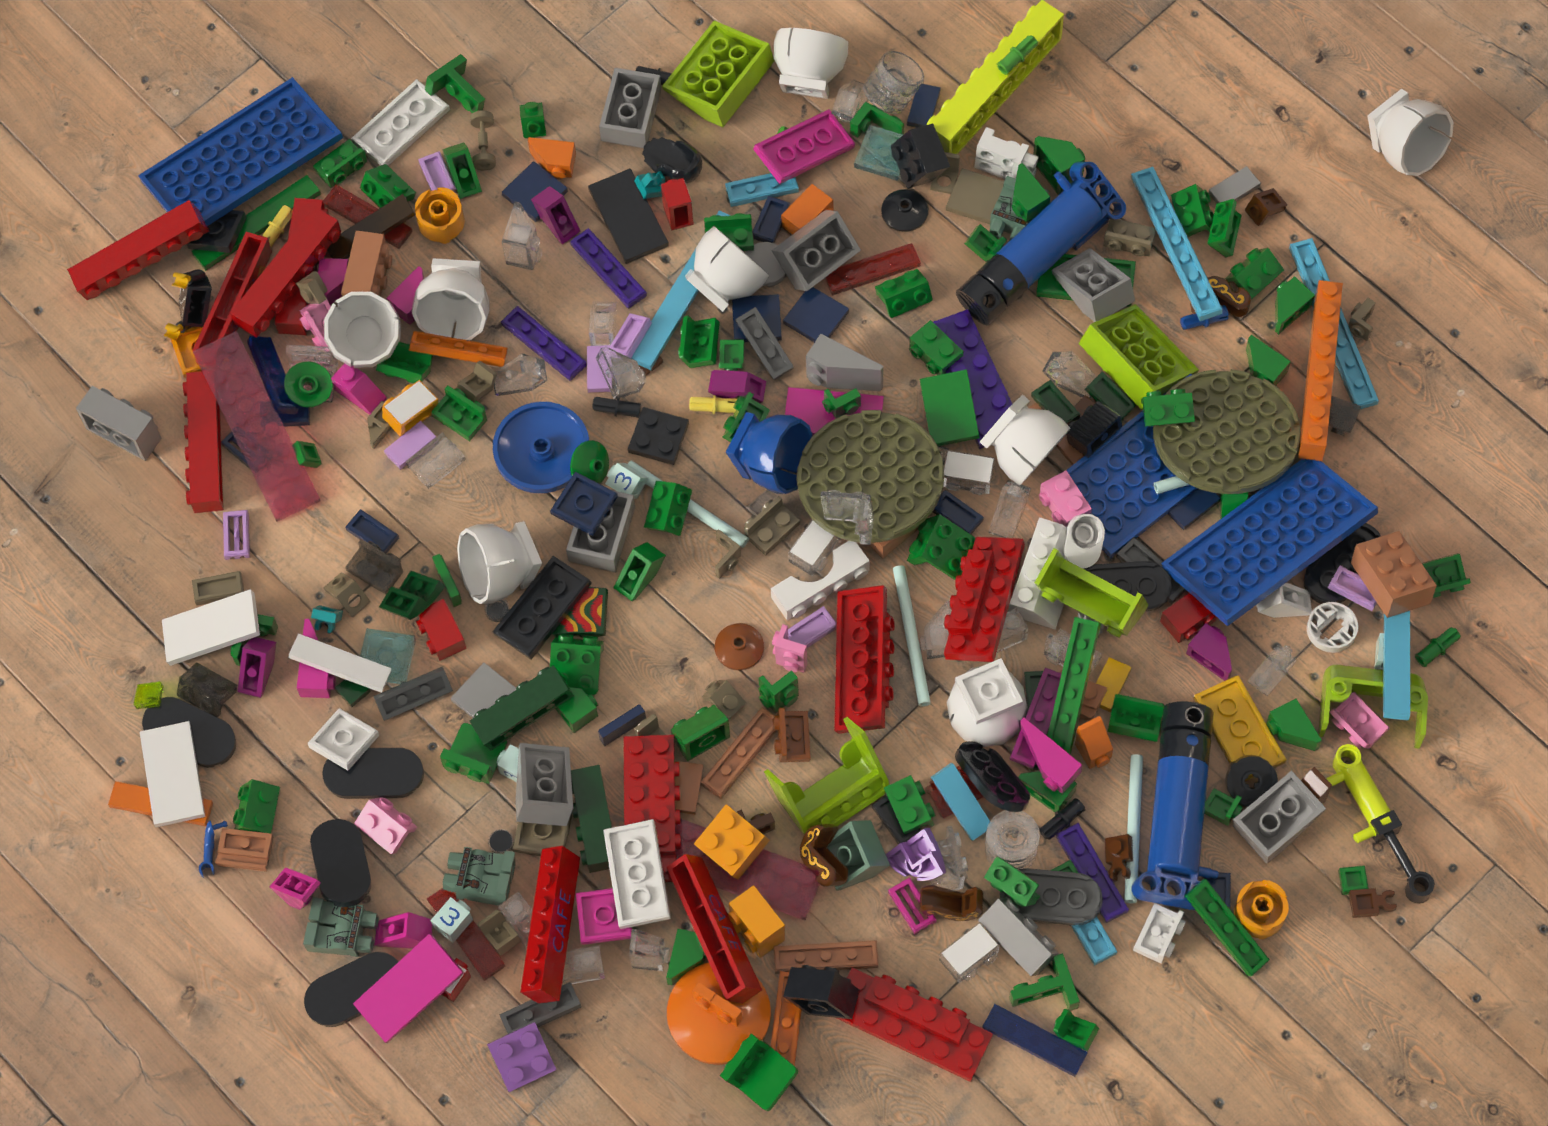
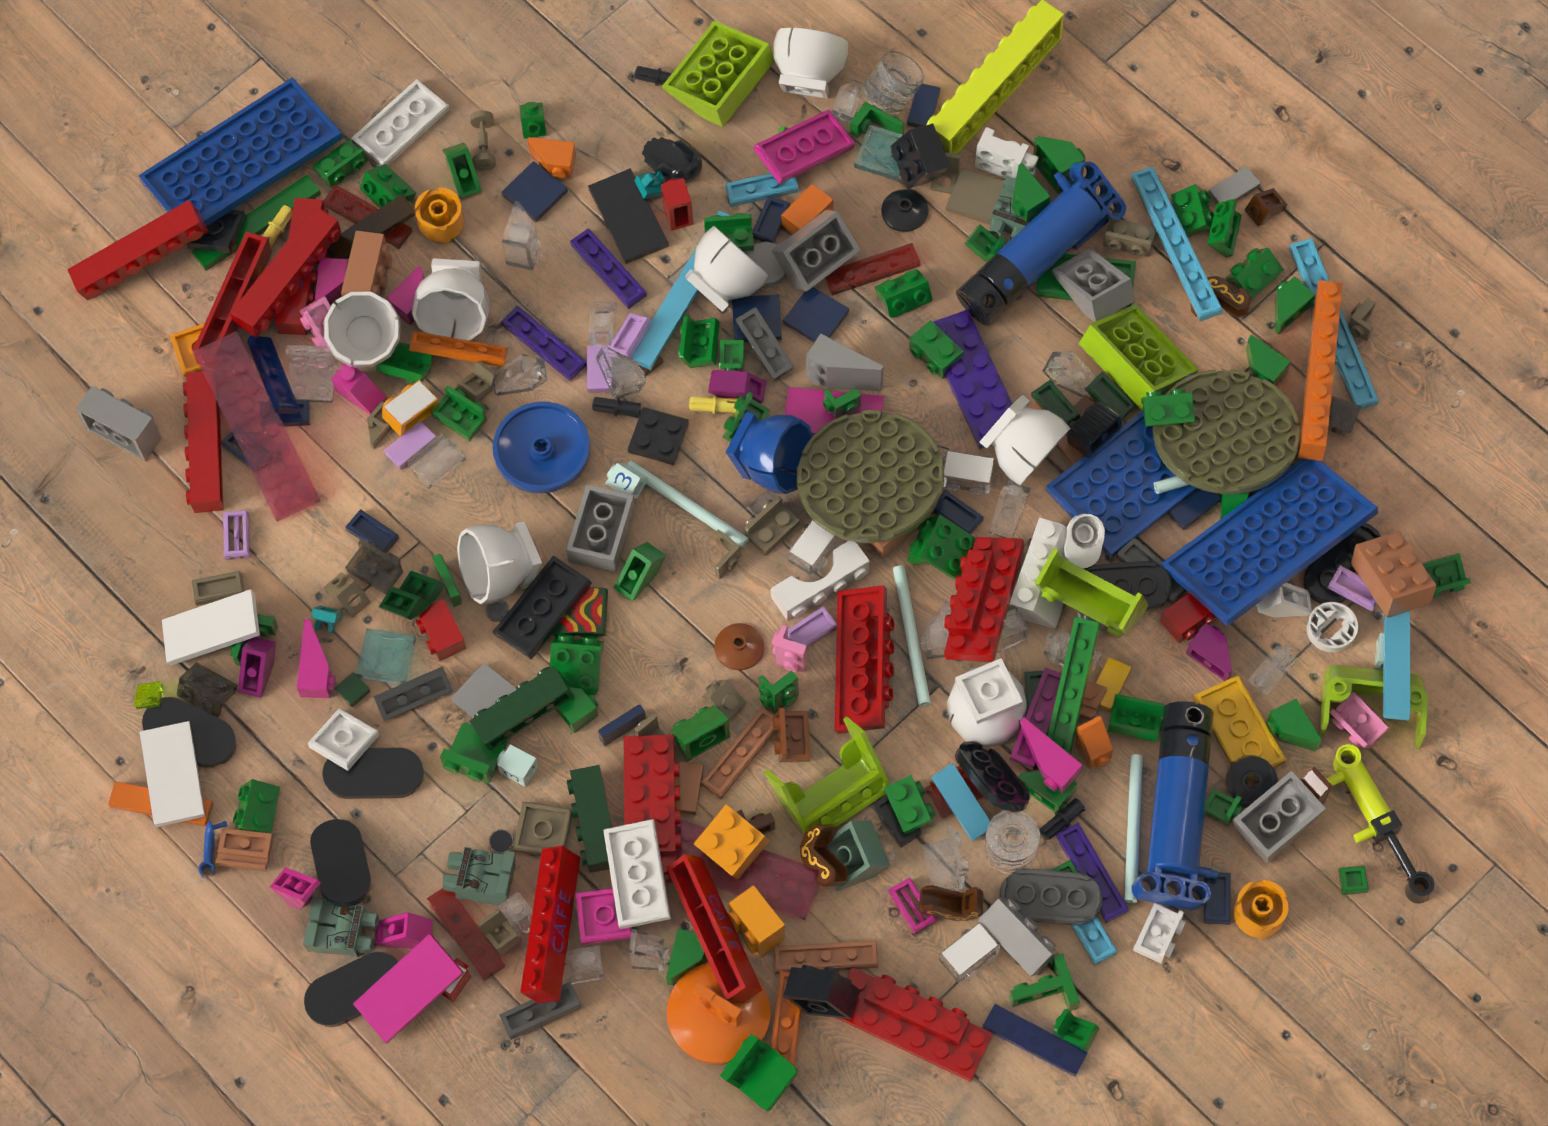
black torso [164,269,212,340] -> none
green dish [284,362,333,407] -> none
white tile [289,633,392,693] -> none
green tile [292,441,322,468] -> none
dark tan bracket [296,271,328,304] -> none
bright pink bracket [354,797,417,854] -> none
lavender tile [418,151,457,193] -> none
green bracket [425,54,485,113] -> none
light aqua brick [430,897,473,943] -> none
medium lavender plate [487,1022,557,1092] -> none
light grey slope [515,743,573,826] -> none
magenta slope [531,186,581,245] -> none
dark blue tile [550,472,618,536] -> none
green dish [570,440,609,484] -> none
light grey brick [599,68,661,148] -> none
green bracket [644,481,692,536] -> none
clear bracket [820,490,874,545] -> none
medium lavender brick [886,828,946,881] -> none
green tile [920,369,980,447] -> none
green bracket [984,857,1040,907] -> none
bright green axle [997,35,1038,75] -> none
bright pink bracket [1039,471,1092,527] -> none
reddish brown plate [1105,834,1133,881] -> none
blue axle [1180,305,1229,330] -> none
green tile [1185,879,1270,976] -> none
reddish brown plate [1349,888,1397,918] -> none
white plate [1367,89,1454,176] -> none
green axle [1415,627,1461,667] -> none

